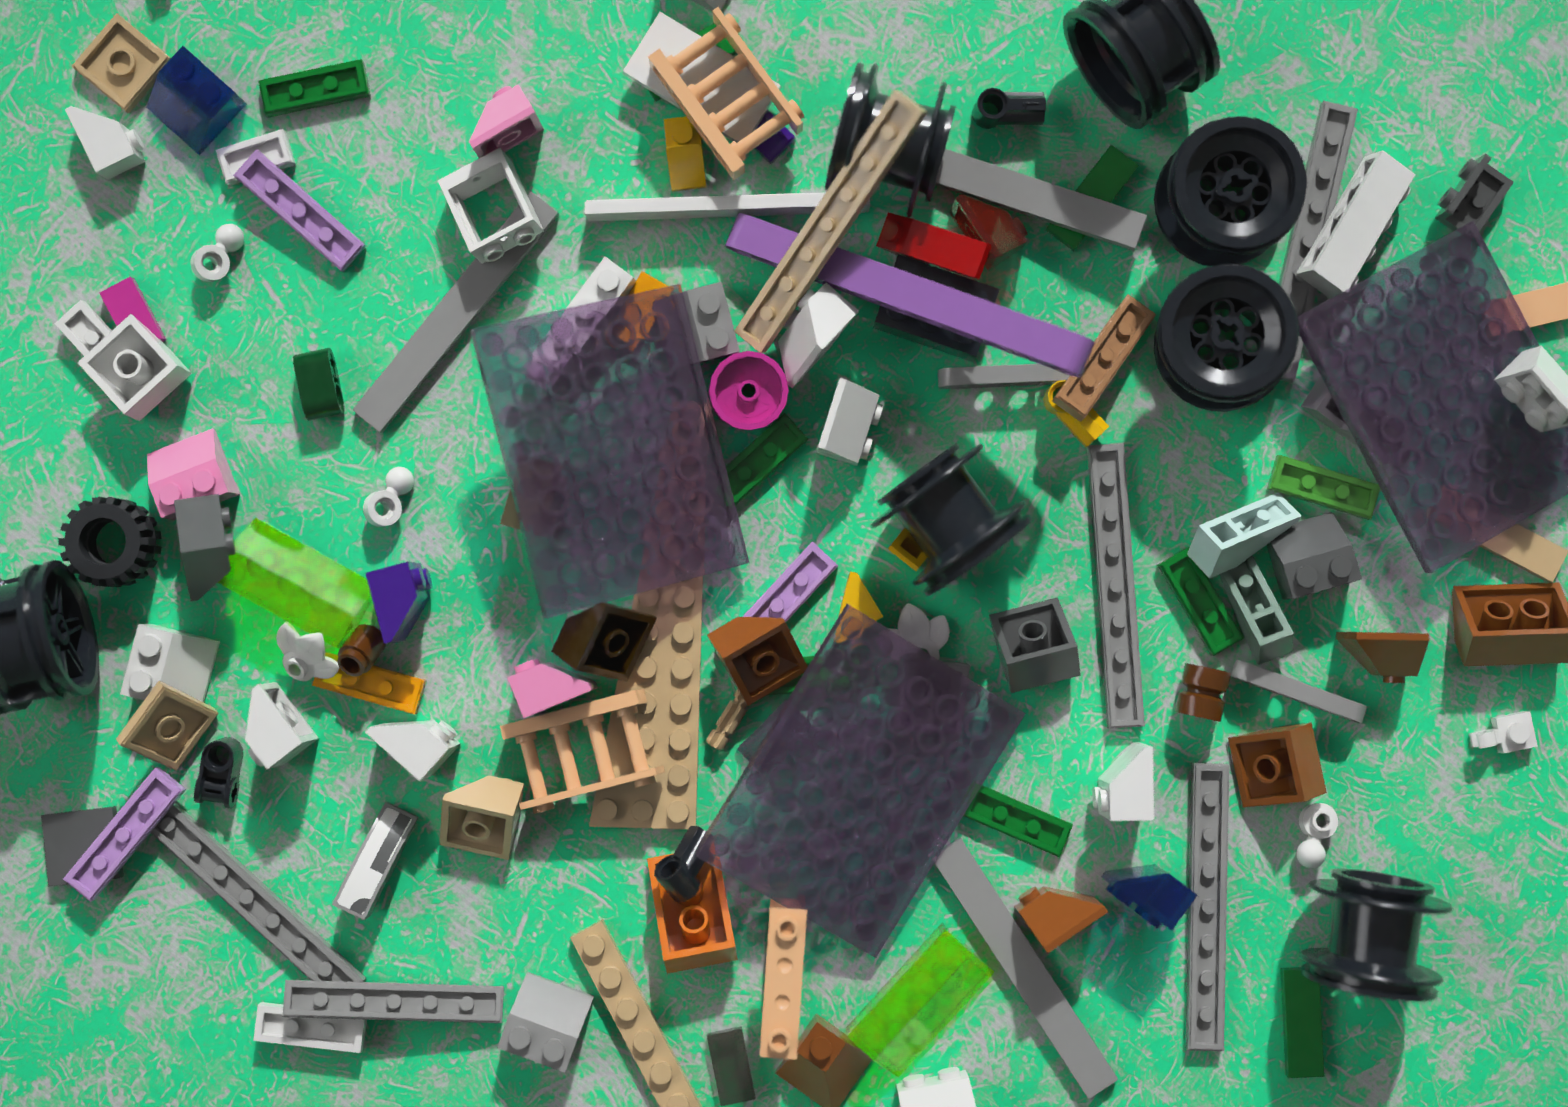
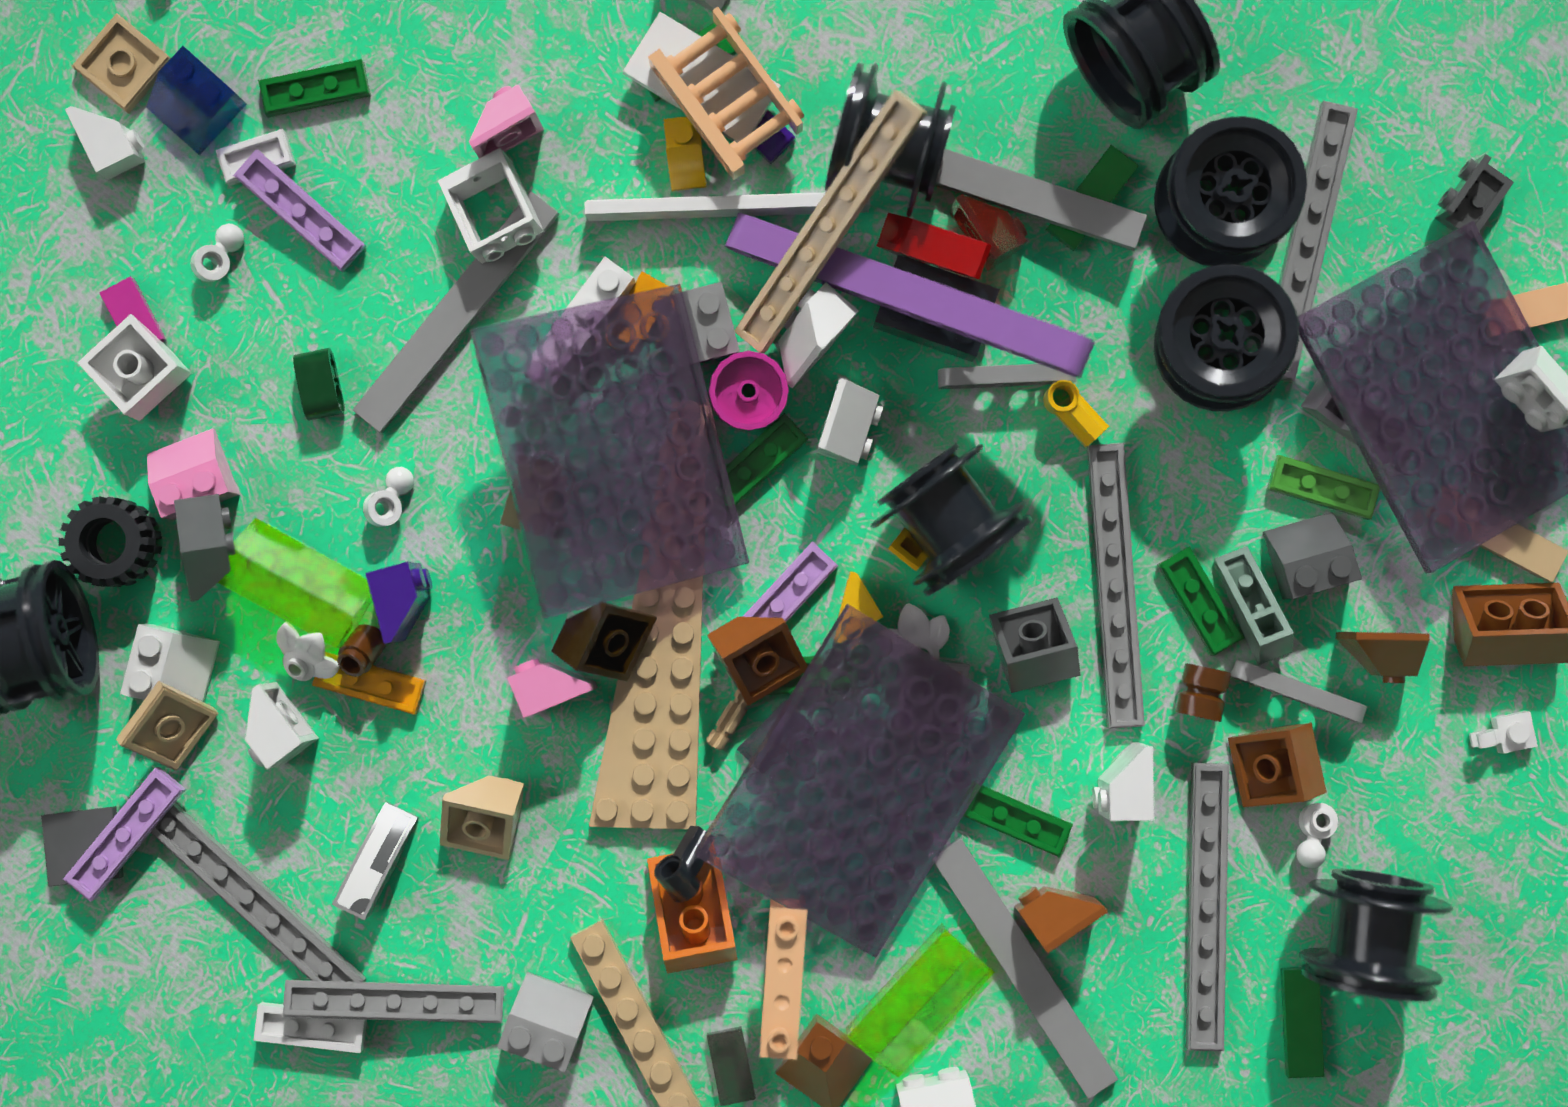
white plate [54,300,112,356] -> none
black piece [194,737,243,809] -> none
white slope [365,720,461,781] -> none
light nougat fence [500,689,665,814] -> none
black piece [972,88,1046,129] -> none
medium nougat tile [1052,294,1157,422] -> none
clear blue slope [1101,864,1198,930] -> none
light aqua slope [1187,492,1301,579] -> none
white brick [1296,150,1416,297] -> none

